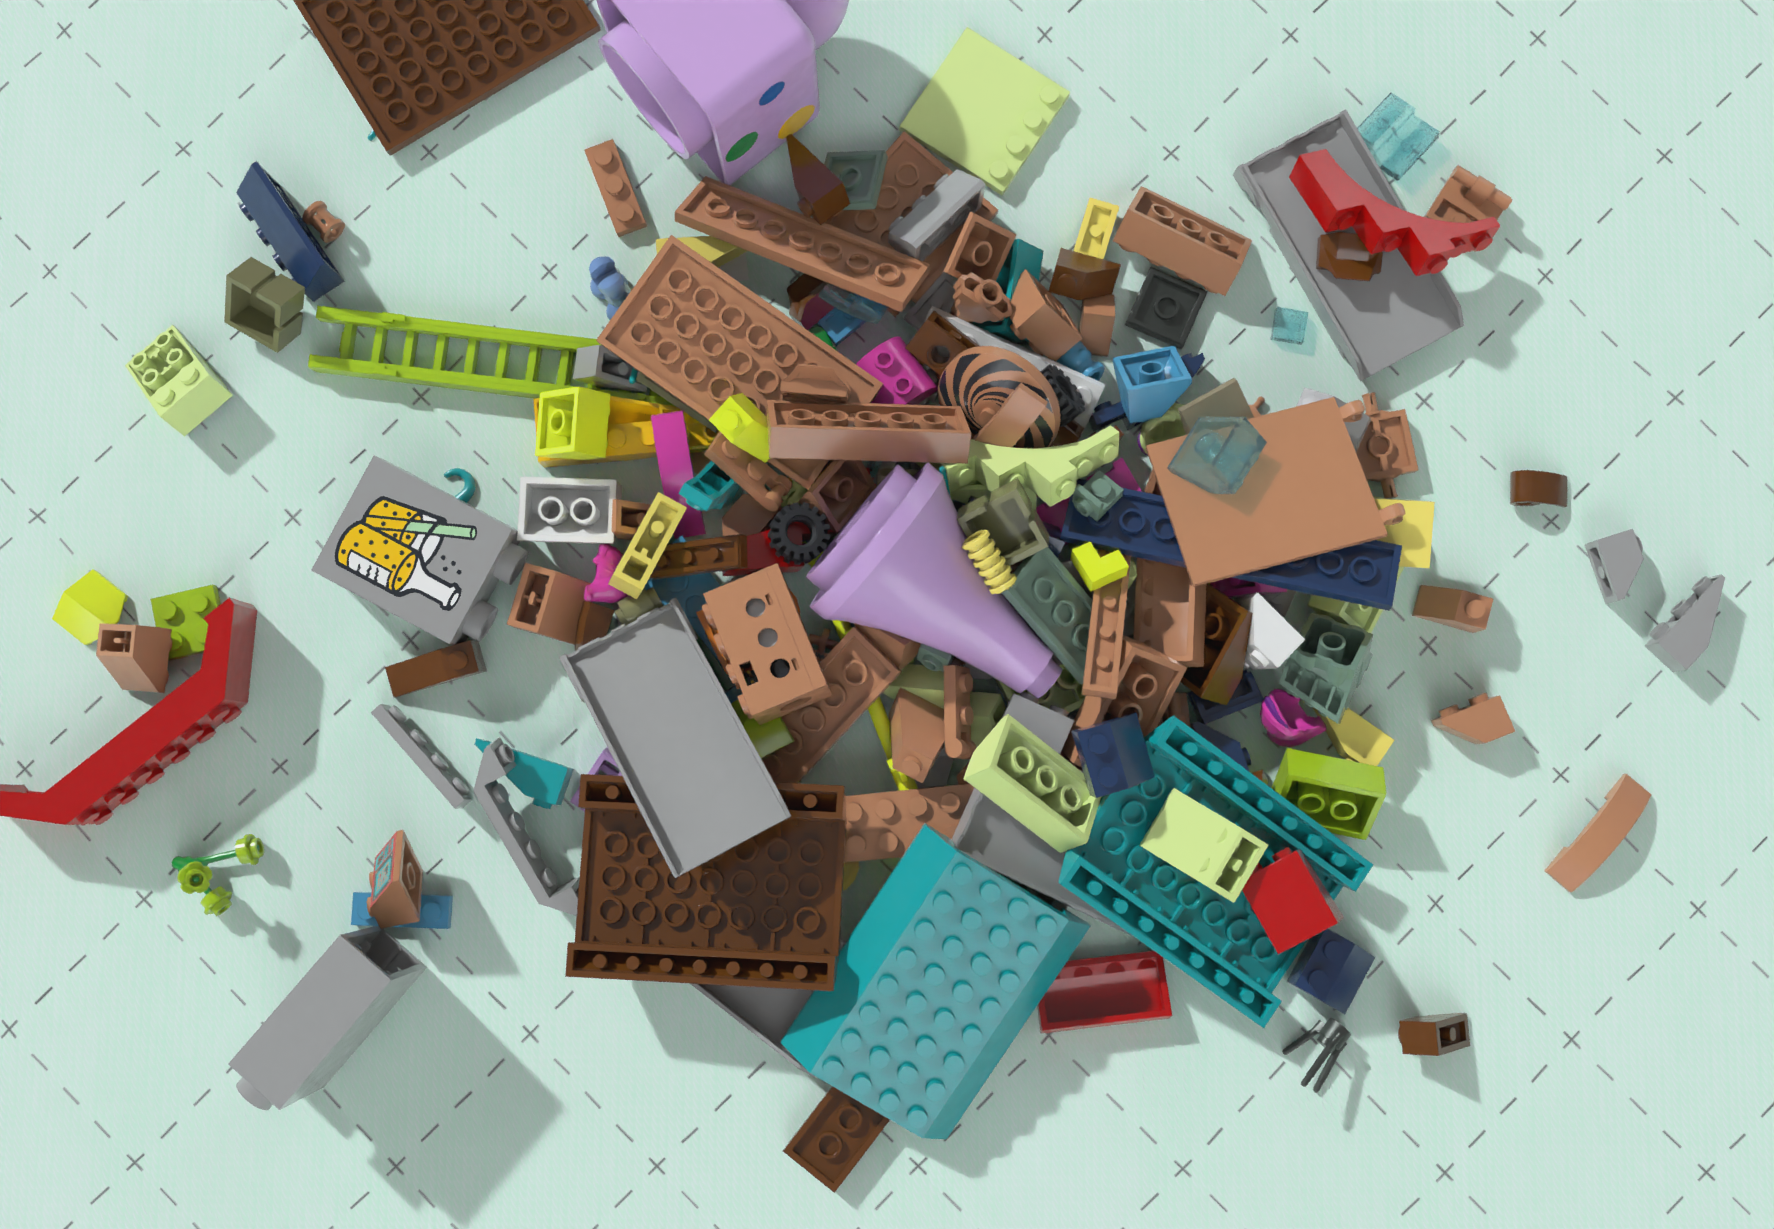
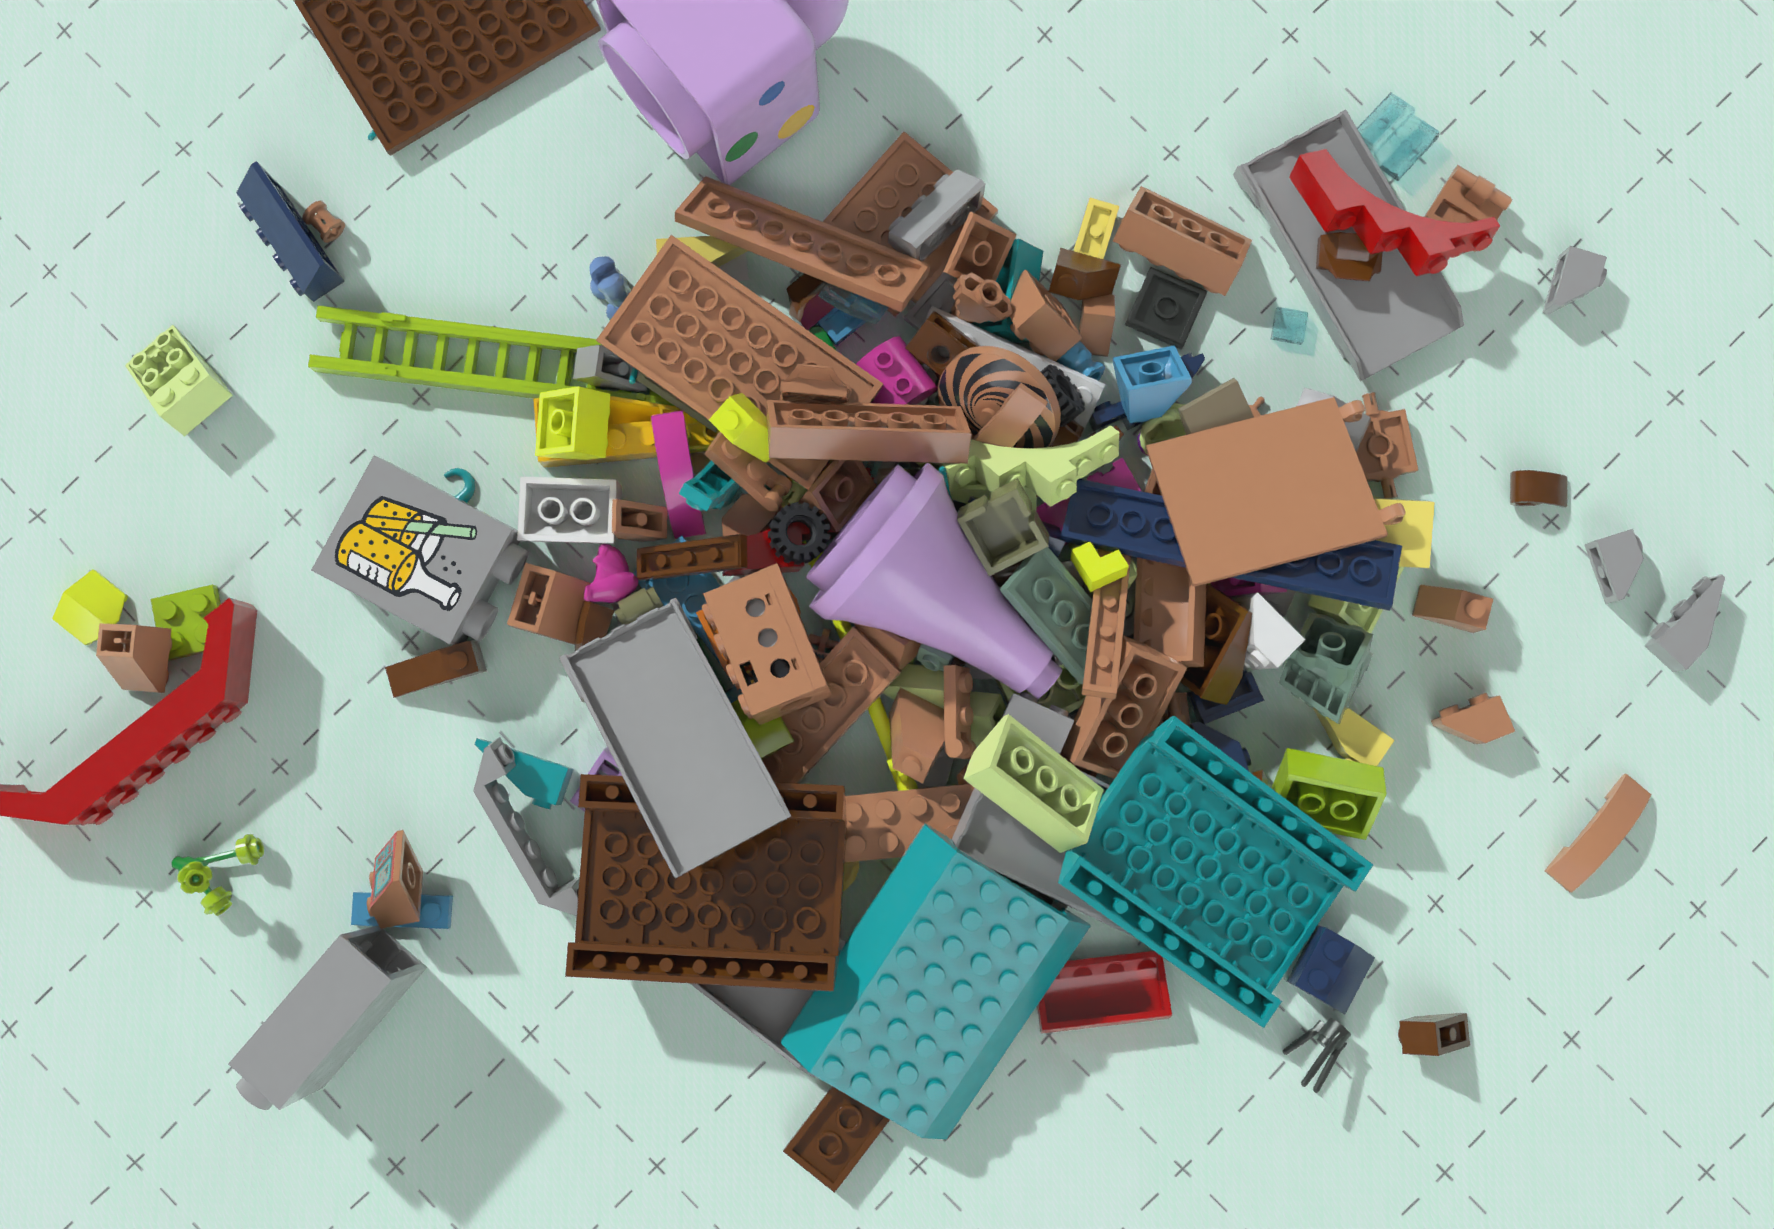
olive piece [224,257,305,353] -> none
light grey plate [371,704,472,809] -> none
nougat plate [584,139,647,237] -> none
light yellow slope [608,492,687,599] -> none
reddish brown slope [786,134,851,225] -> none
sand green tile [824,150,888,210] -> none
yellowish green plate [899,27,1070,196] -> none
light yellow piece [962,530,1017,594] -> none
dark blue slope [1071,712,1155,798] -> none
sand green bracket [1072,470,1124,521] -> none
yellowish green slope [1140,788,1268,903] -> none
clear light blue slope [1167,417,1267,494] -> none
red slope [1242,847,1344,954] -> none
dark pink hair [1260,689,1327,747] -> none
none -> light grey slope [1542,246,1607,315]

